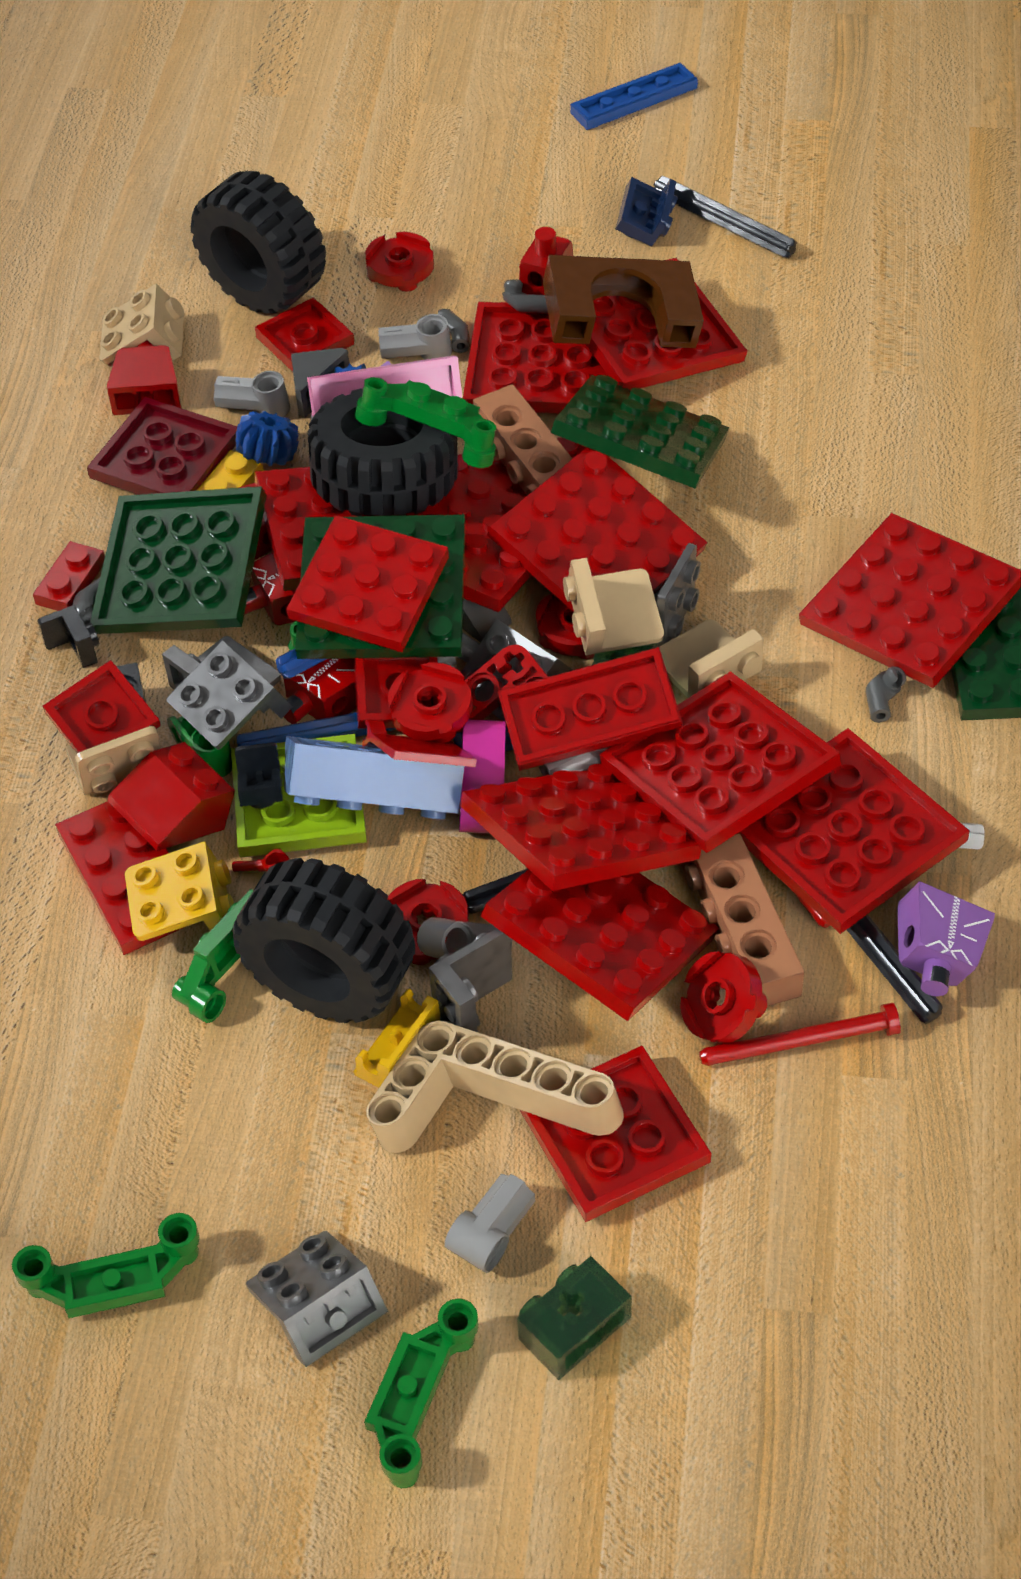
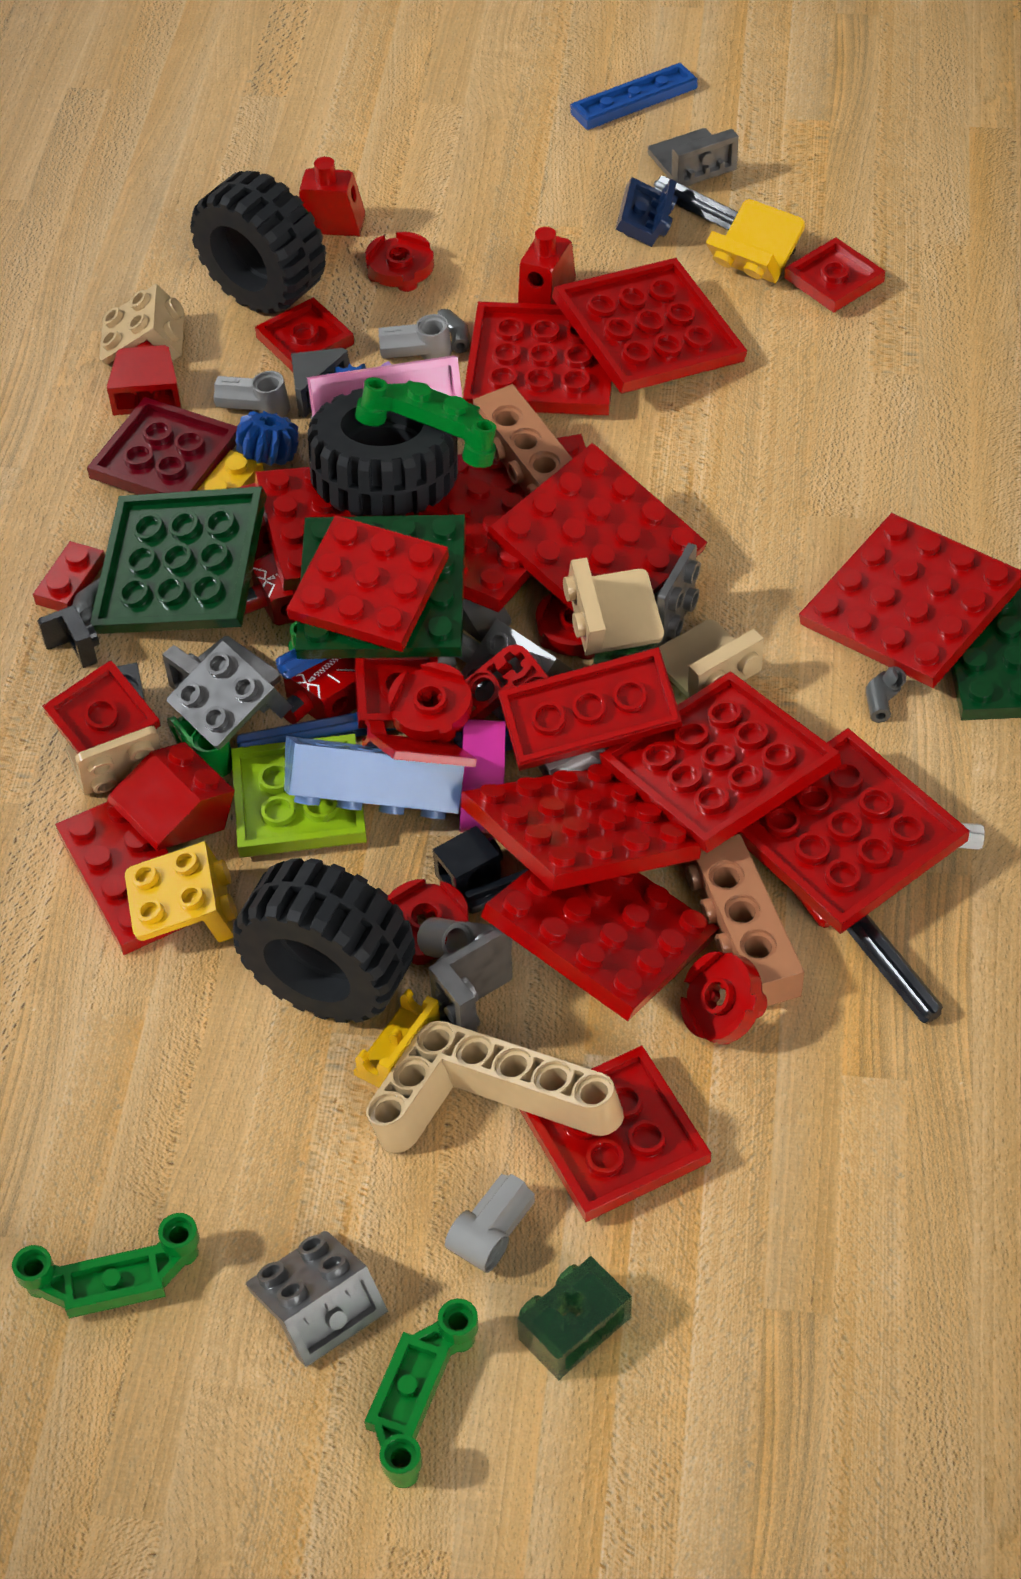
green plate [172,889,253,1023] -> none
red hand [232,849,290,872] -> none
black bracket [235,742,283,808] -> none
dark grey arm [502,279,548,313] -> none
reddish brown arch [543,255,704,348] -> none
dark green plate [551,375,730,489] -> none
red bar [699,1002,901,1066] -> none
medium lavender torso [897,881,995,996] -> none
none -> red torso [299,156,366,237]
none -> black brick [432,826,503,894]
none -> flat silver bracket [648,128,739,186]
none -> yellow bracket [706,199,805,284]
none -> red plate [784,237,885,313]

